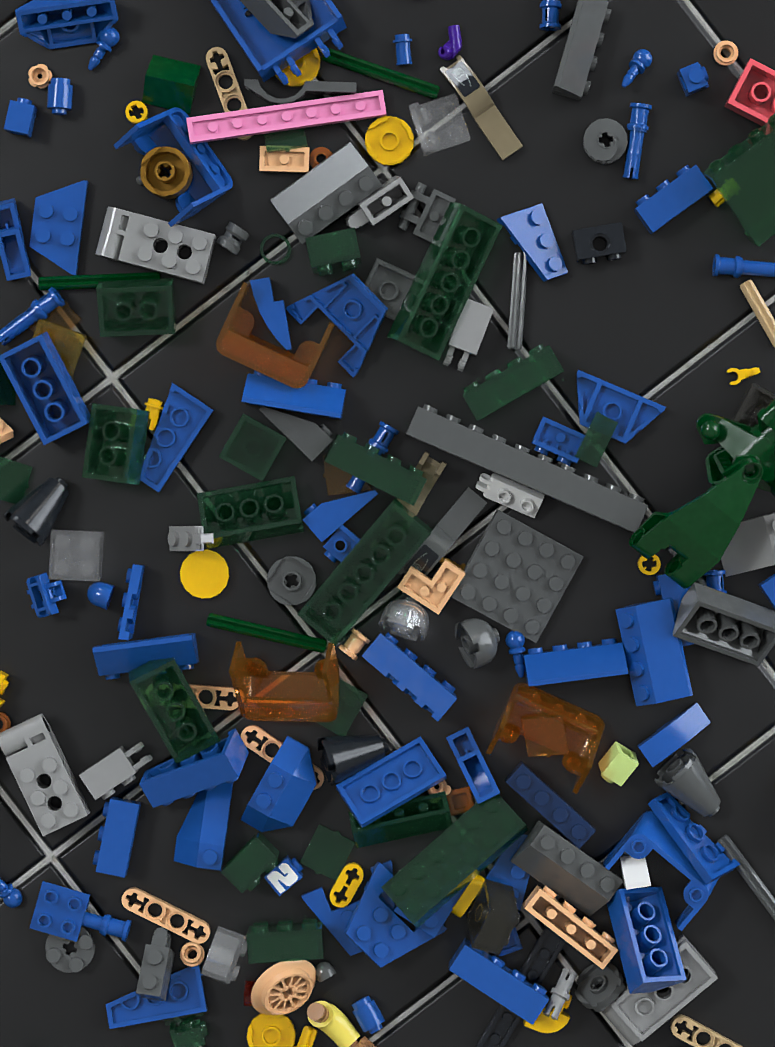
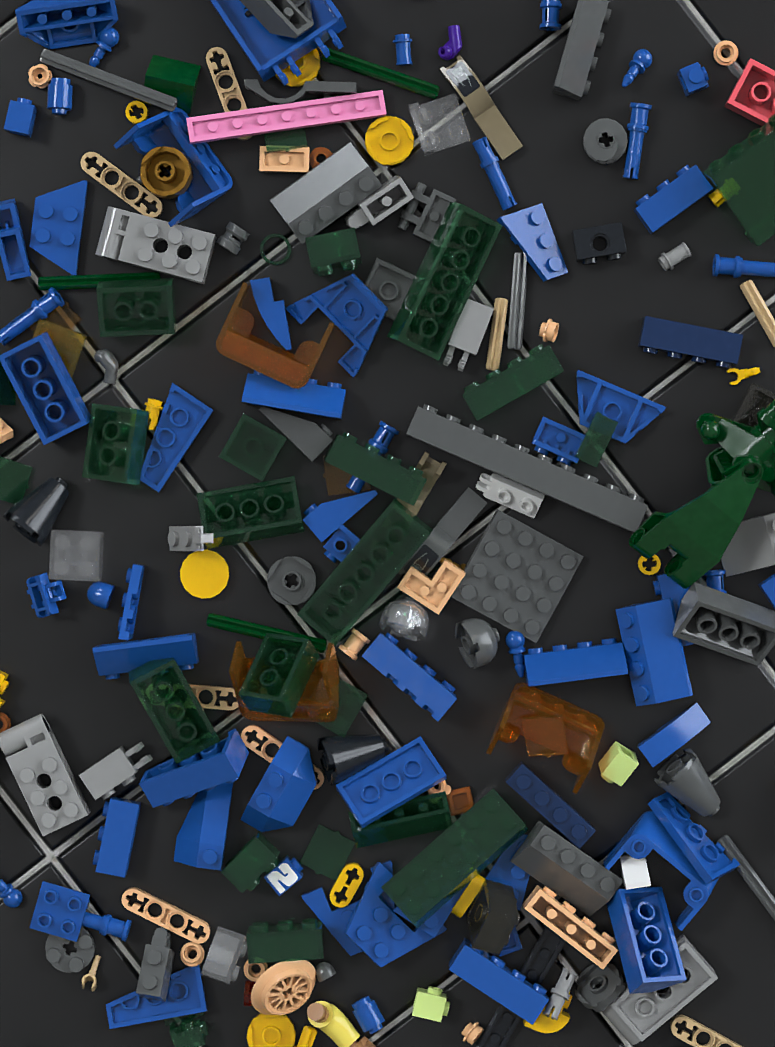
blue slope [446,727,500,804] -> none
none -> dark grey axle [40,49,178,112]
none -> tan beam [81,152,163,218]
none -> tan hand [82,955,101,992]
none -> dark grey arm [94,349,119,385]
none -> clear green brick [238,633,320,718]
none -> light nougat plate [244,956,268,982]
none -> yellowish green brick [412,986,450,1022]
none -> light nougat plate [461,1022,484,1045]
none -> blue pin [472,137,517,211]
none -> tan axle [486,298,508,371]
none -> light nougat plate [539,319,559,342]
none -> dark blue brick [638,316,743,369]
none -> light grey pin [658,242,691,271]

